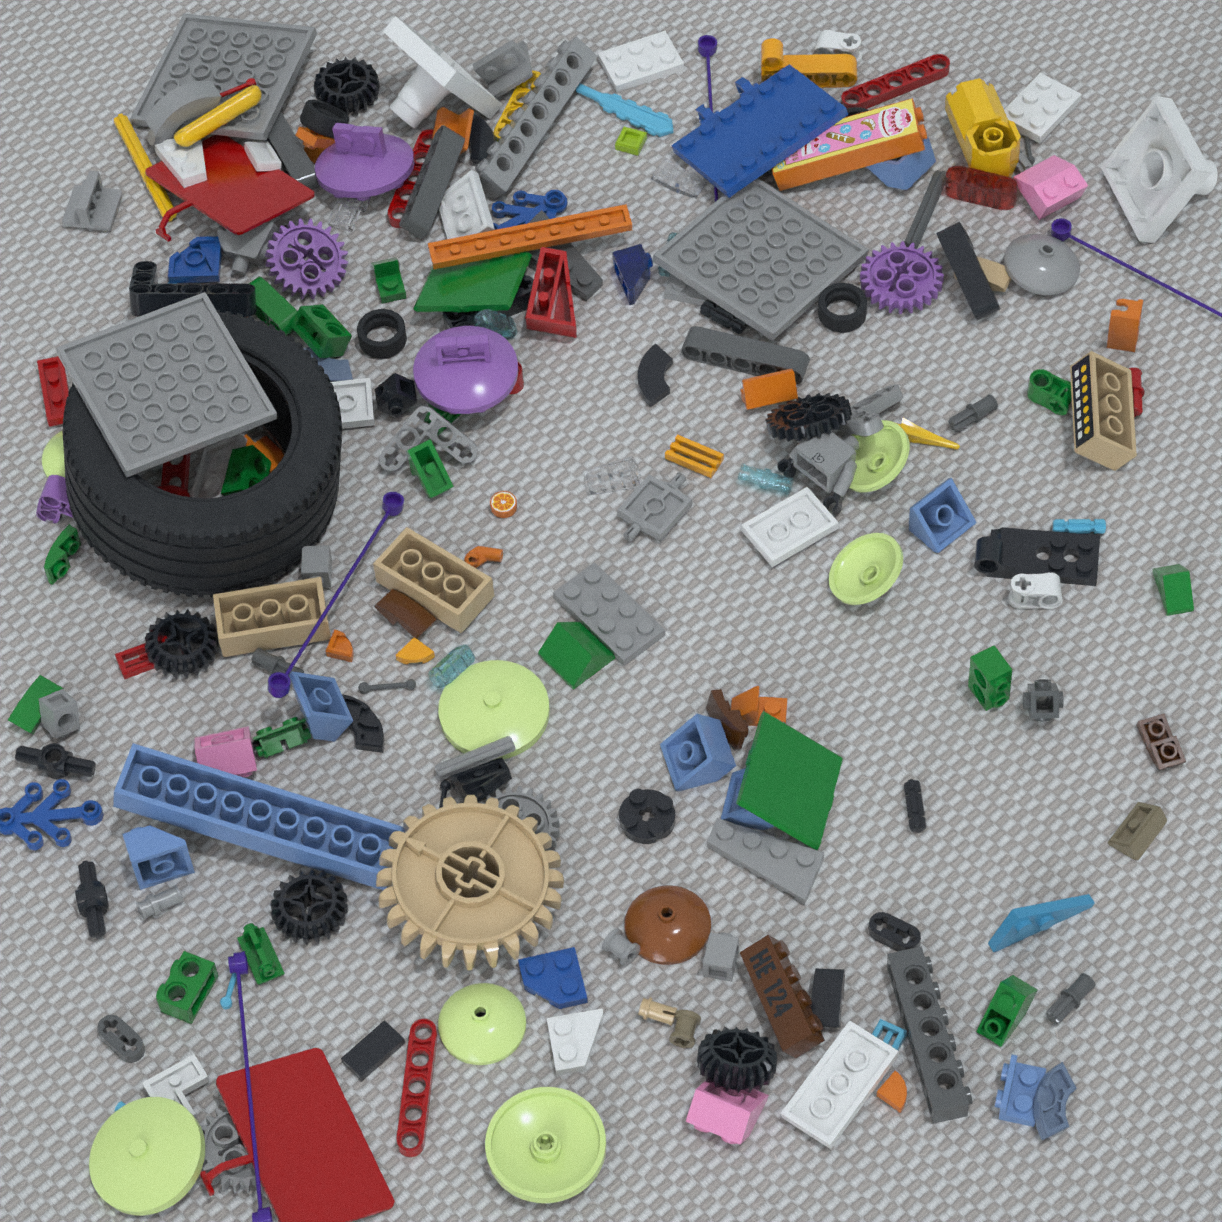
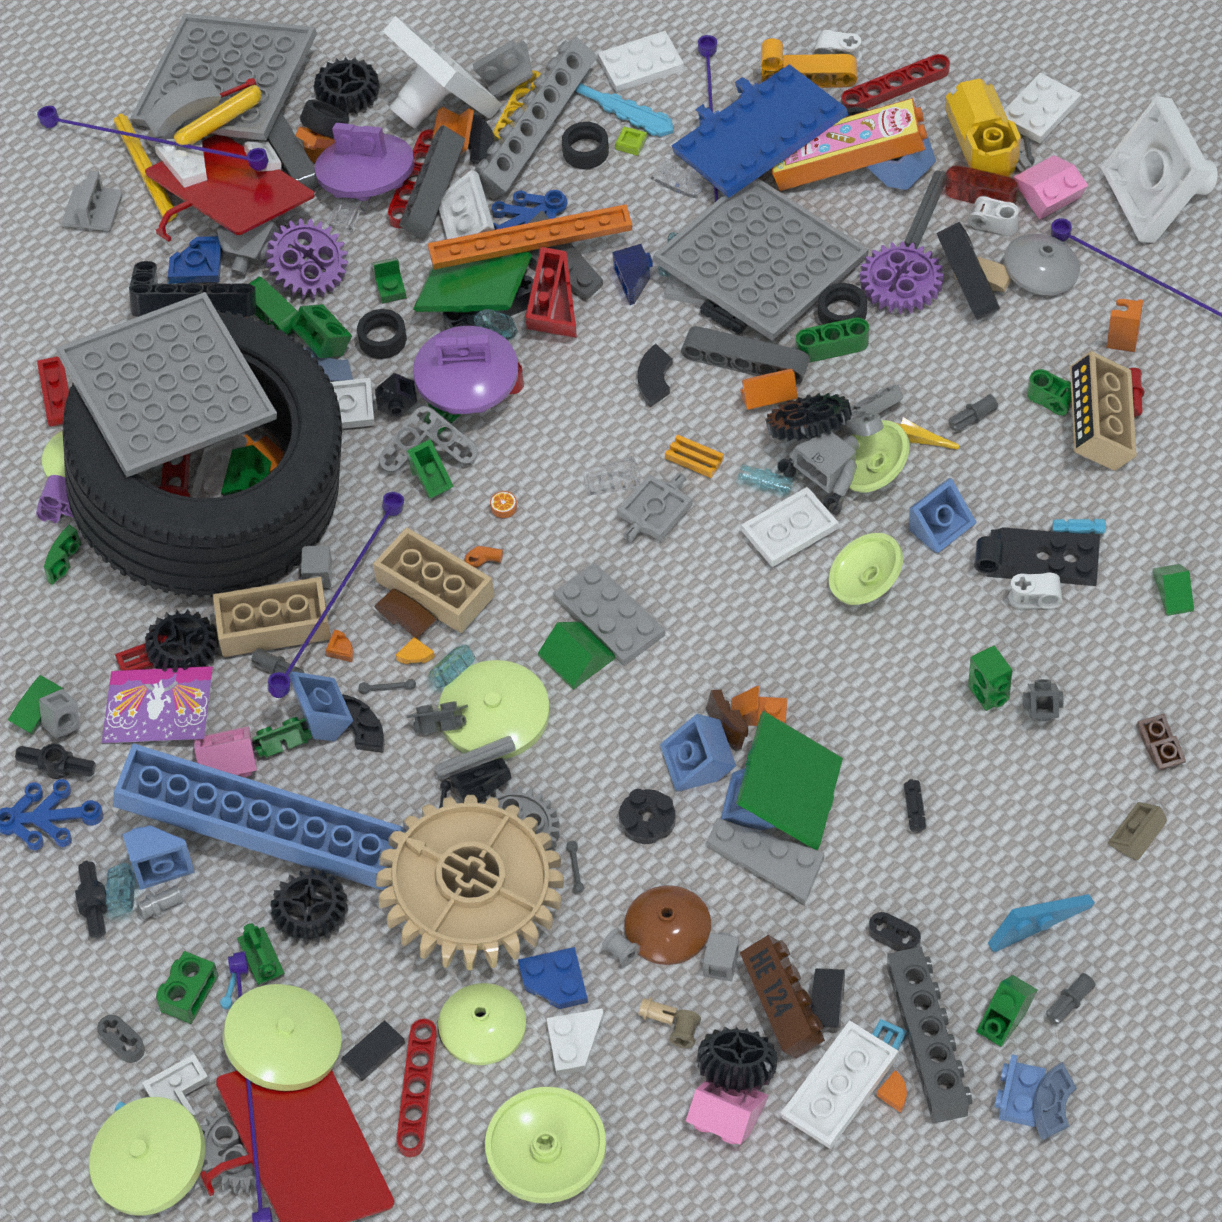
none -> dark purple piece [37,105,269,171]
none -> sticker [102,666,213,743]
none -> clear light blue beam [106,863,135,916]
none -> yellowish green dish [223,984,342,1091]
none -> dark grey hinge [407,701,468,735]
none -> black tyre [562,121,609,169]
none -> dark grey hinge [567,841,584,893]
none -> green beam [796,318,869,363]
none -> white piece [968,196,1019,236]

